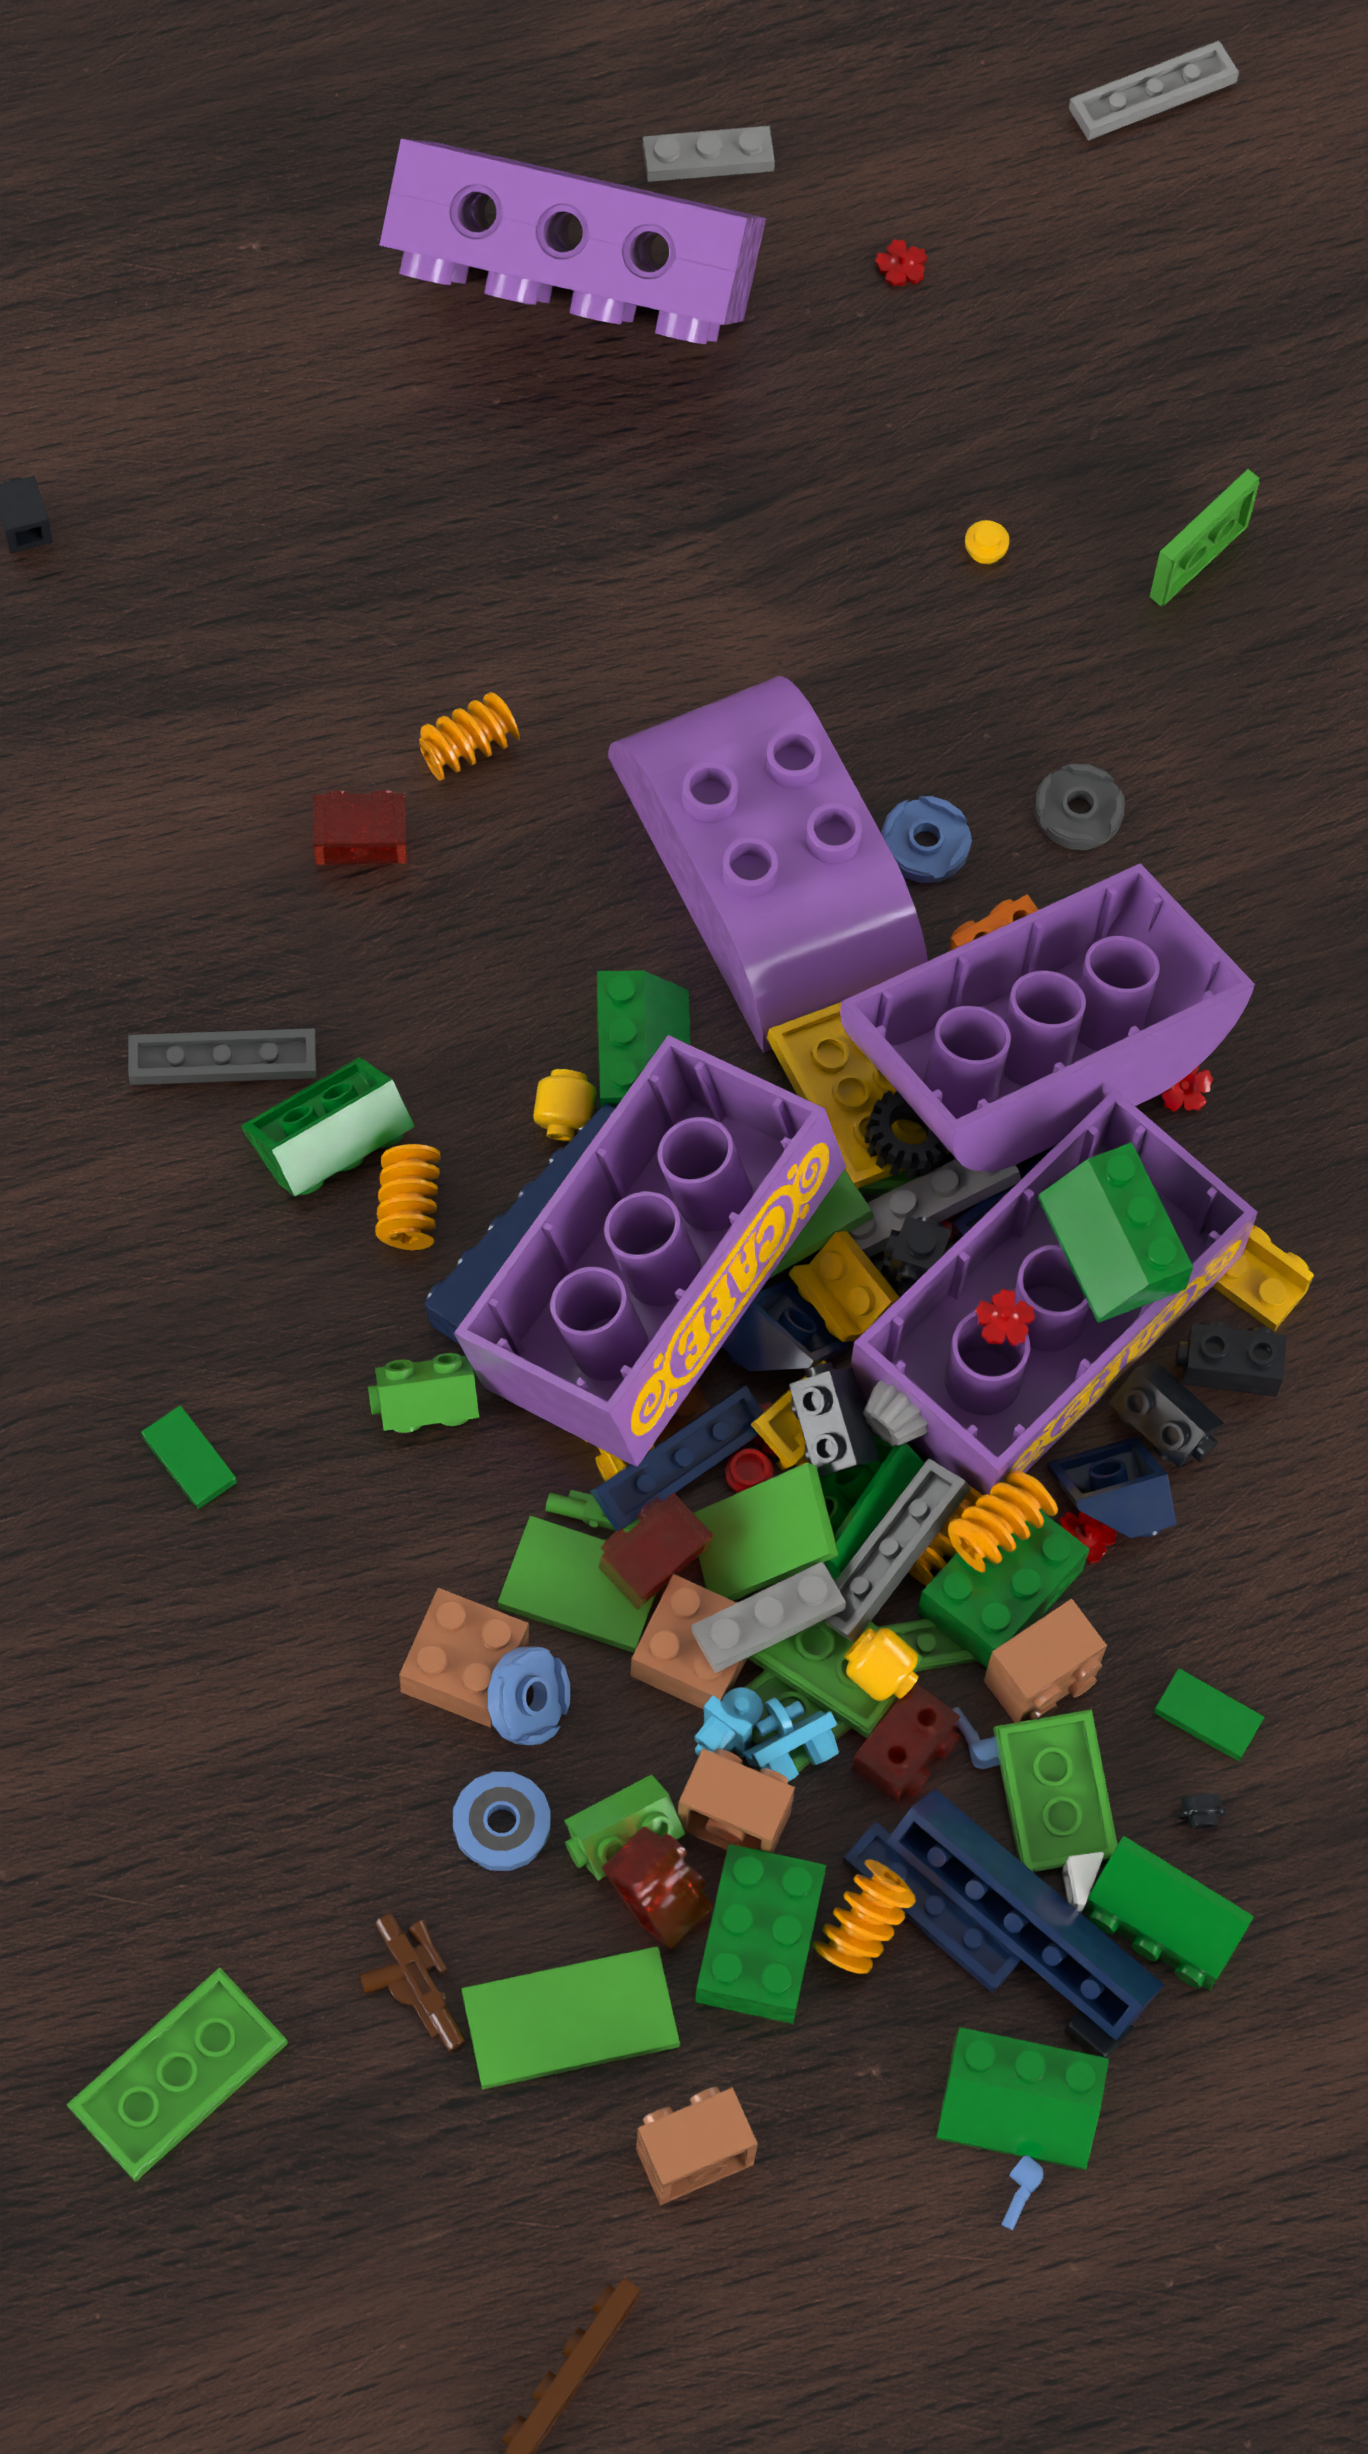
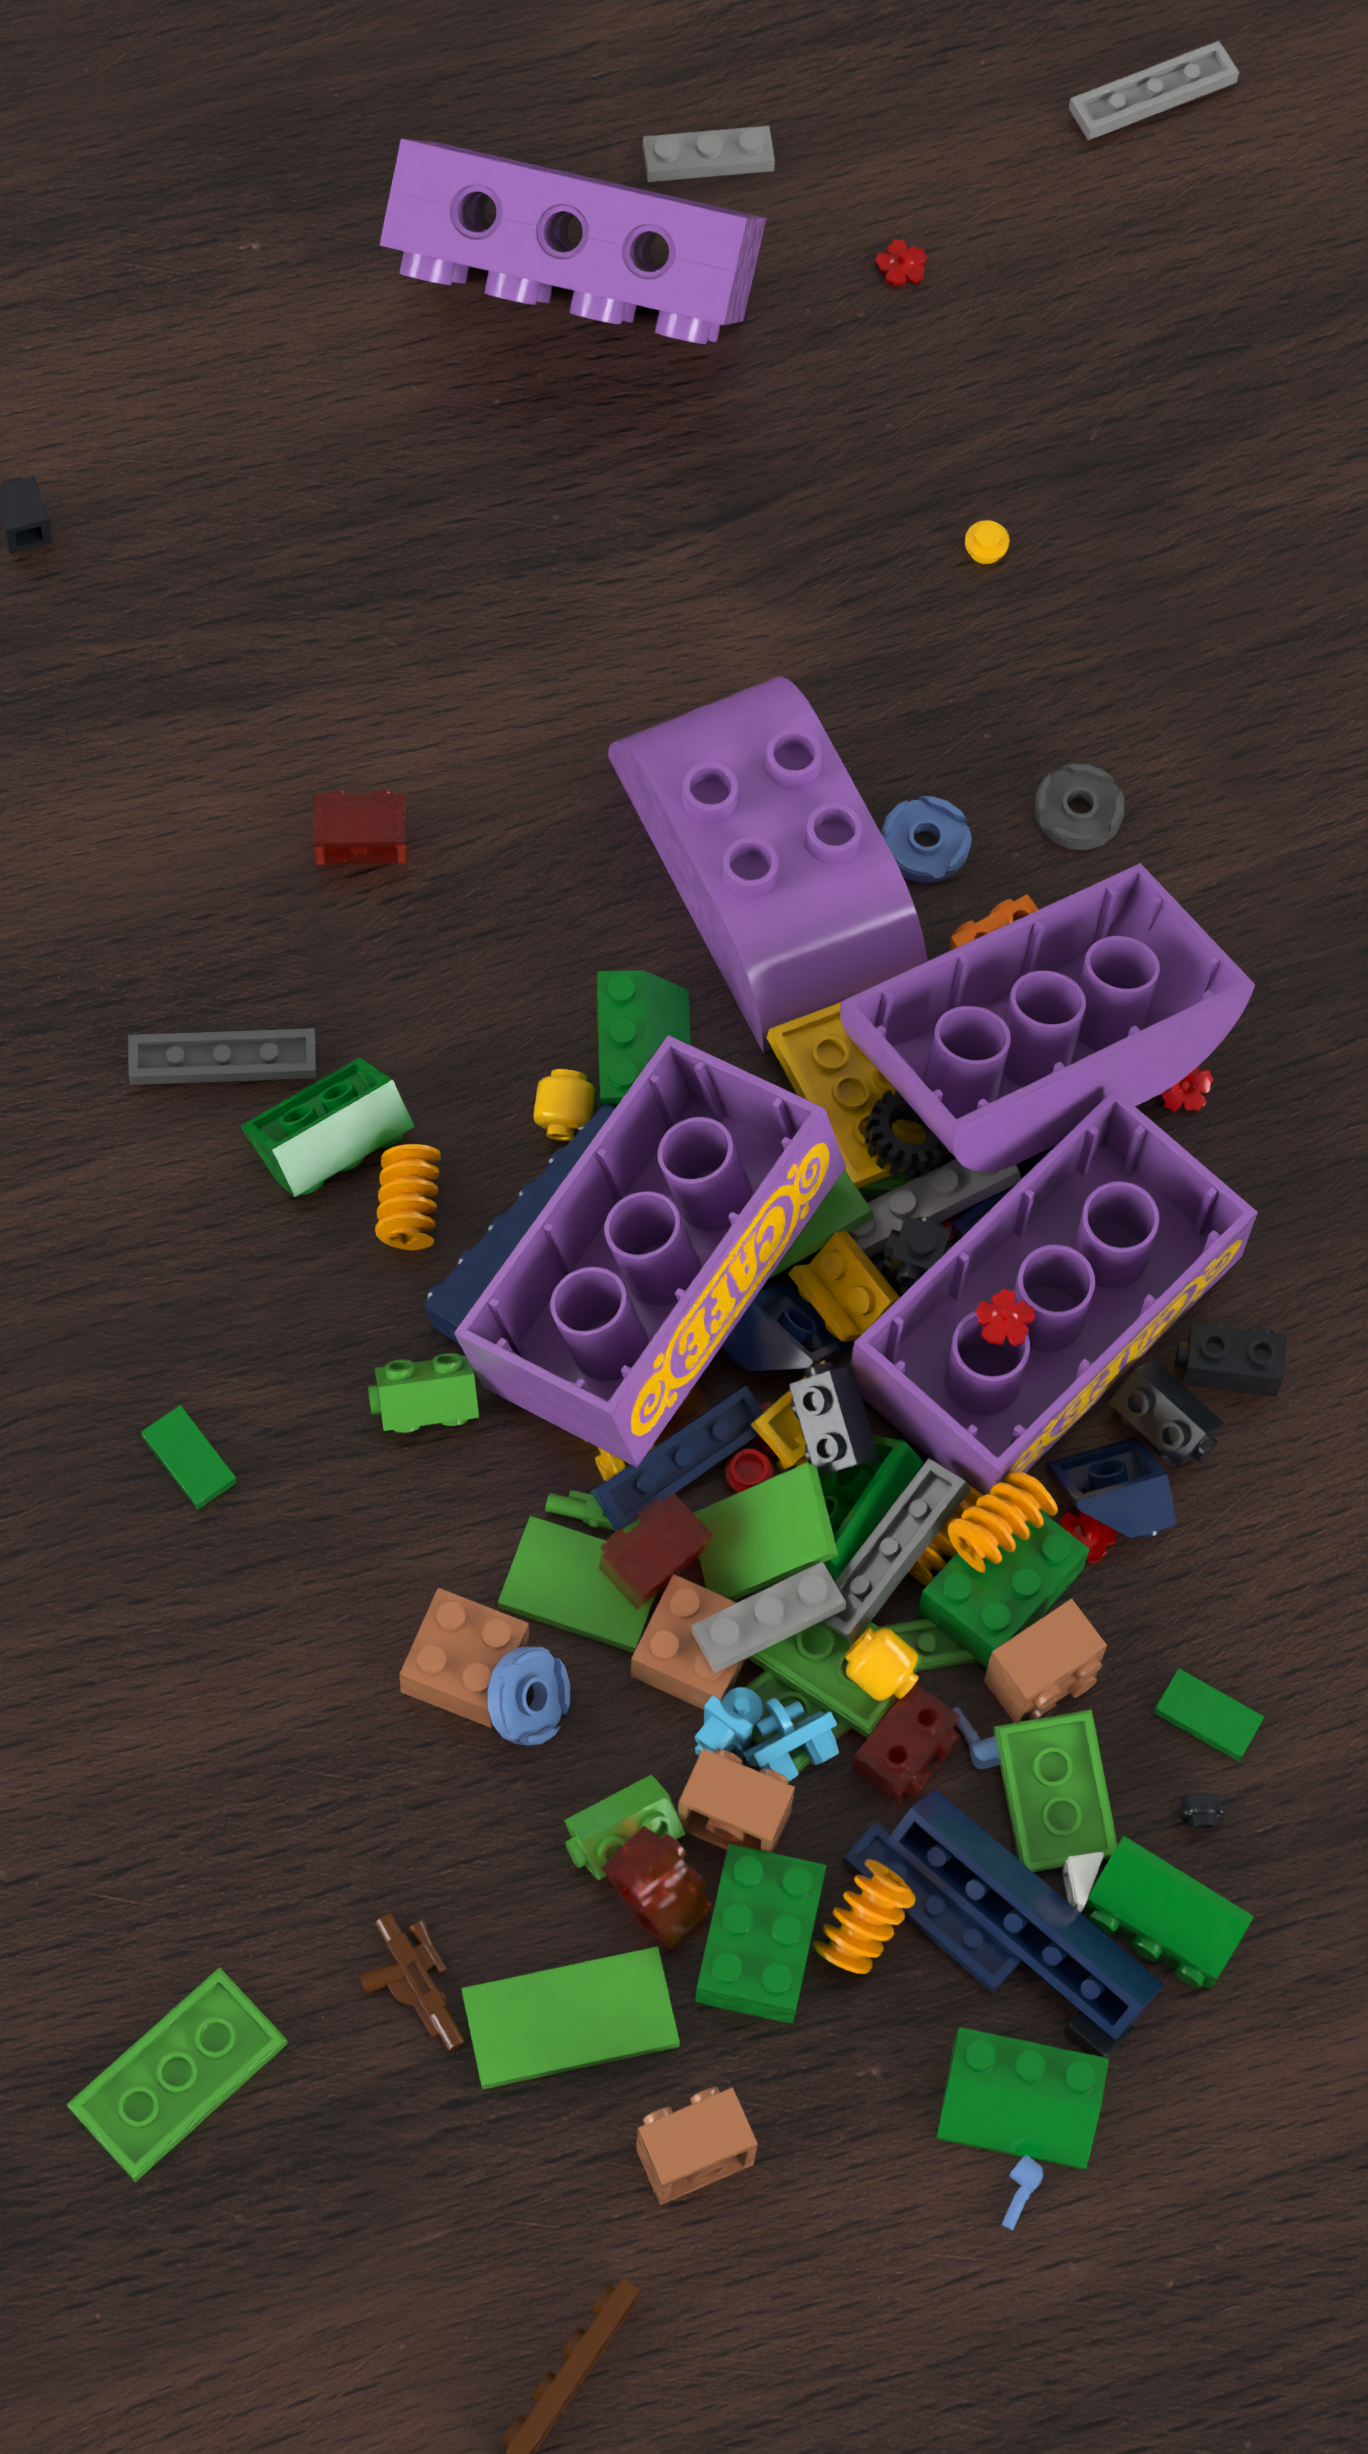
light orange piece [419,692,520,781] -> none
medium blue tile [453,1771,551,1871] -> none
light grey piece [863,1380,928,1446] -> none
green slope [1038,1142,1193,1323] -> none
bright green tile [1150,469,1260,606] -> none
yellow bracket [1212,1225,1314,1332] -> none

